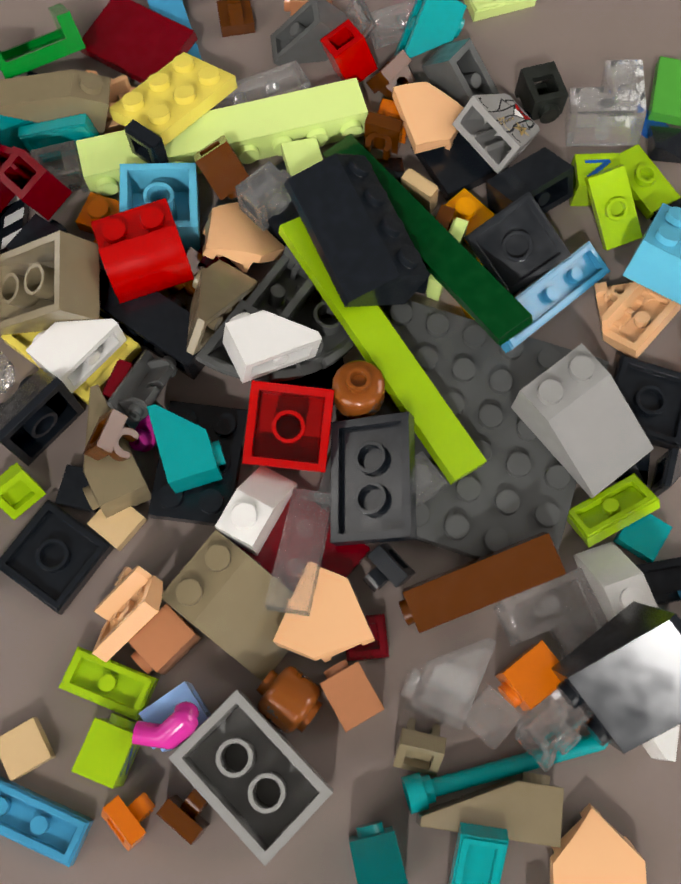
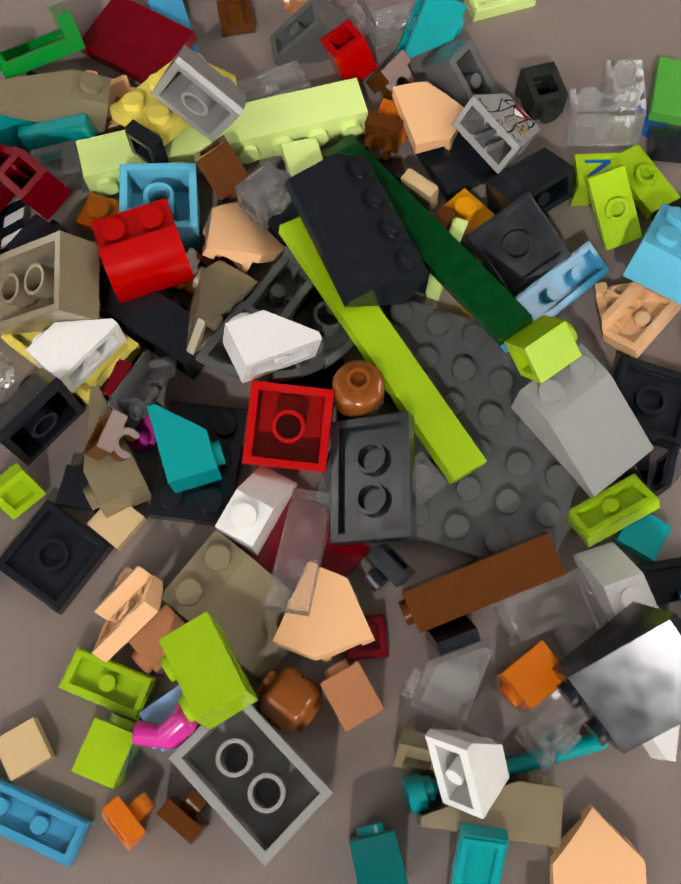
none -> light grey slope [150,44,246,142]
none -> lime brick [159,611,258,730]
none -> white slope [425,729,509,819]
none -> black tile [426,615,481,657]
none -> lime brick [504,315,582,384]

